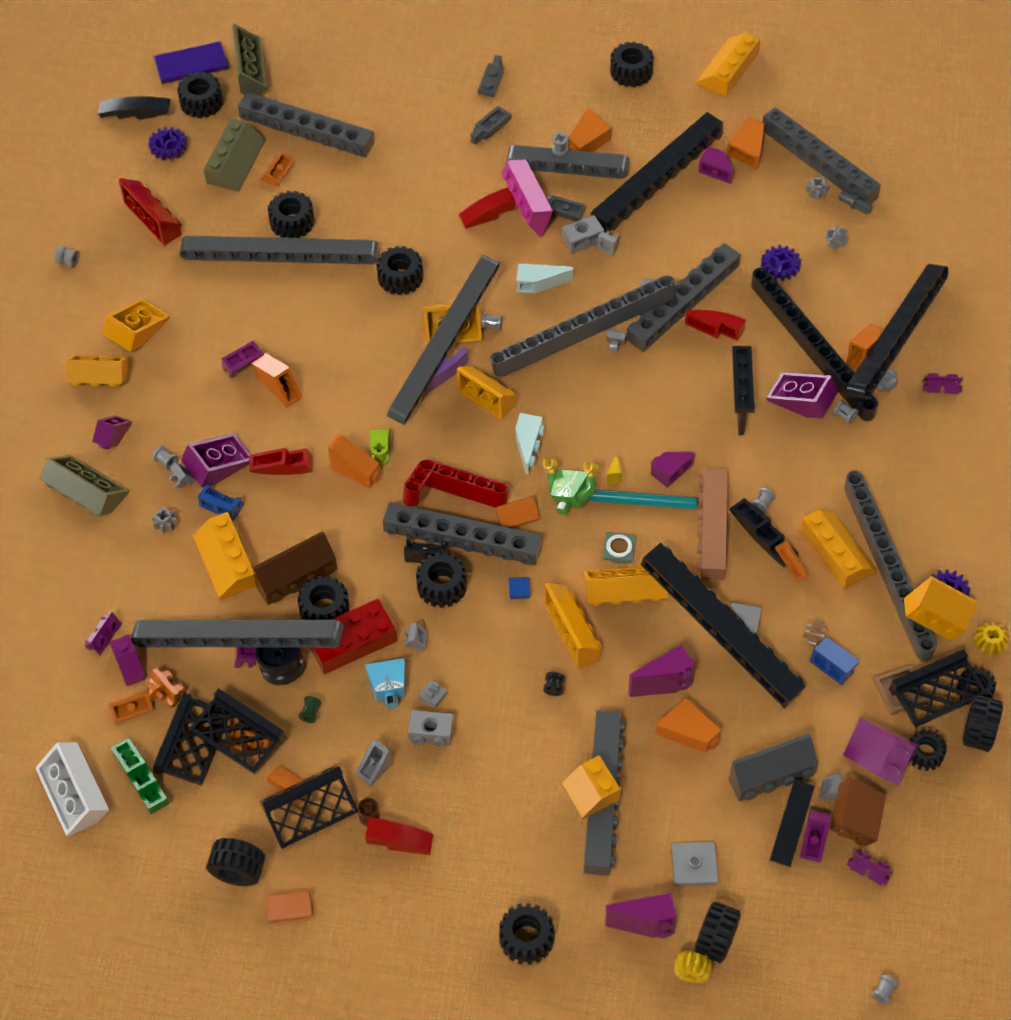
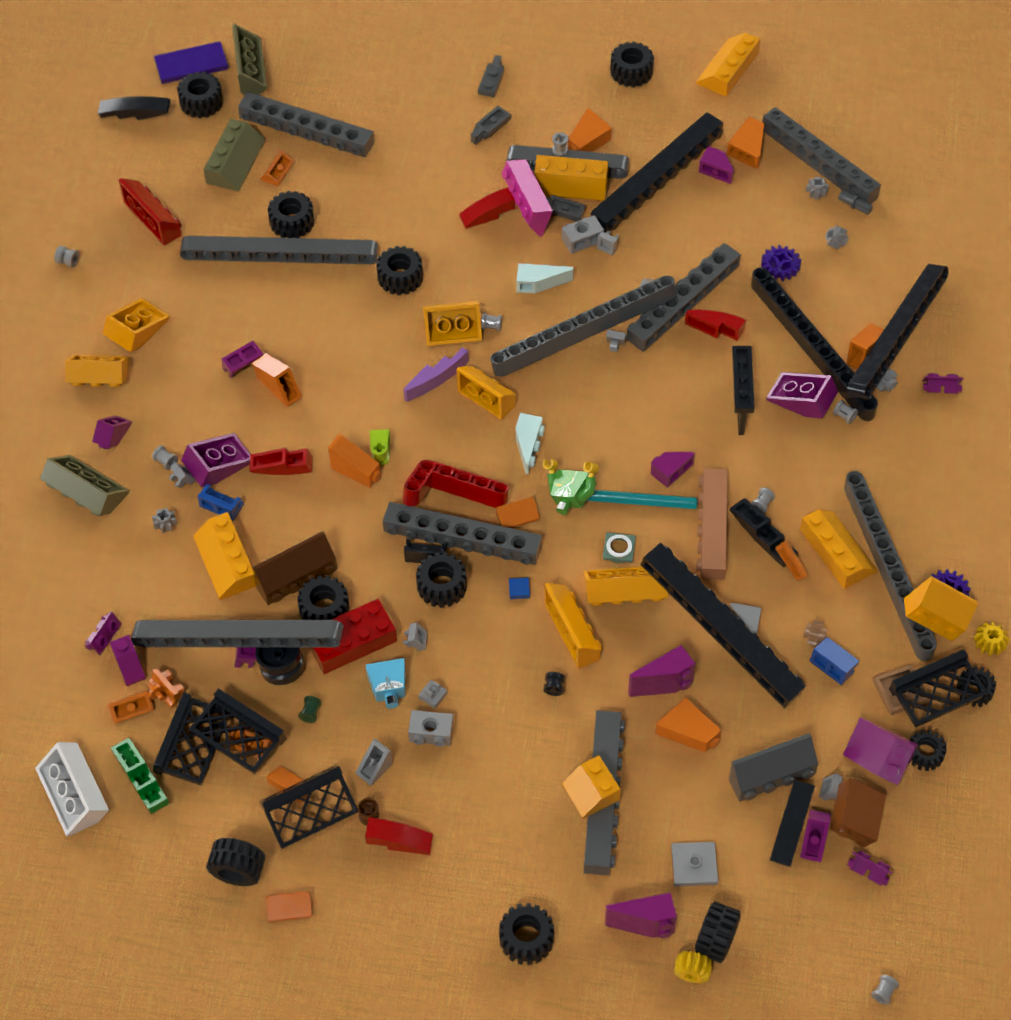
dark purple gear [148,127,187,161] -> none
dark grey beam [387,255,500,425] -> none
yellow slope [606,457,622,485] -> none
black tyre [962,695,1003,752] -> none
none -> light orange slope [534,155,609,201]

